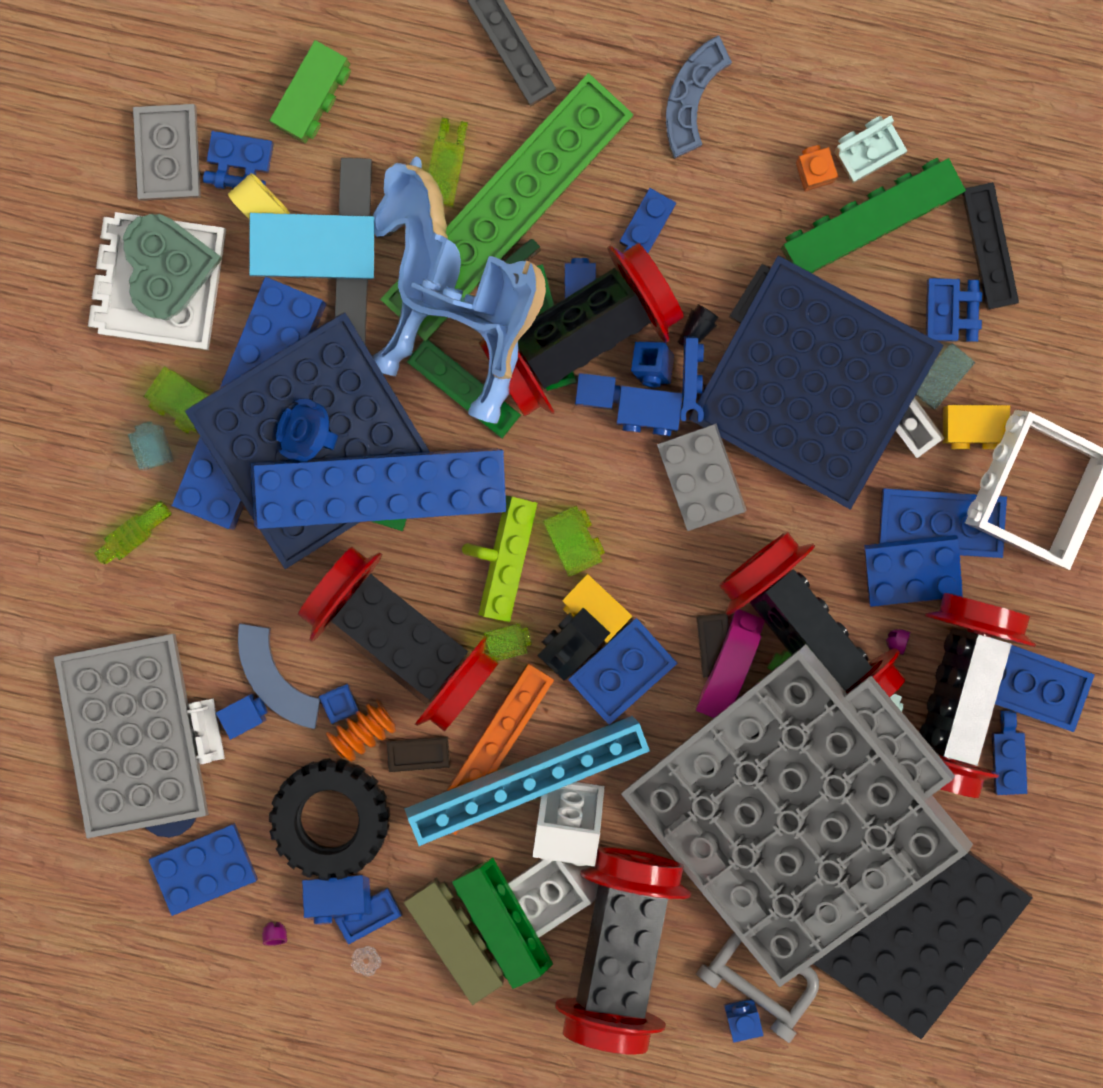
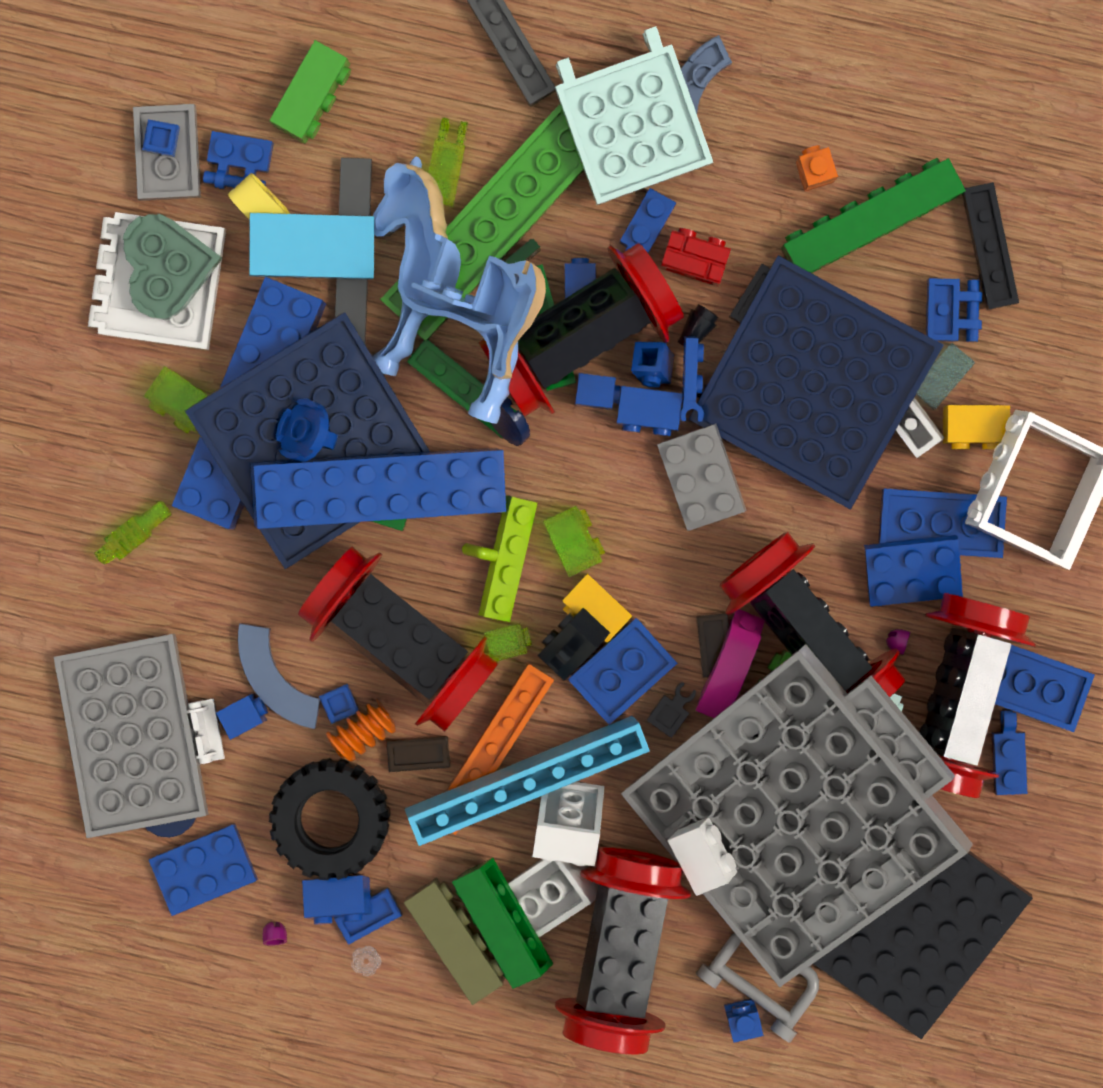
clear light blue brick [128,422,174,471] -> none
light aqua bracket [834,116,907,184] -> none
none -> blue tile [142,119,180,157]
none -> dark blue tile [491,397,530,446]
none -> light aqua plate [555,26,714,205]
none -> black plate [646,681,696,738]
none -> red brick [660,228,731,287]
none -> white brick [667,817,737,896]

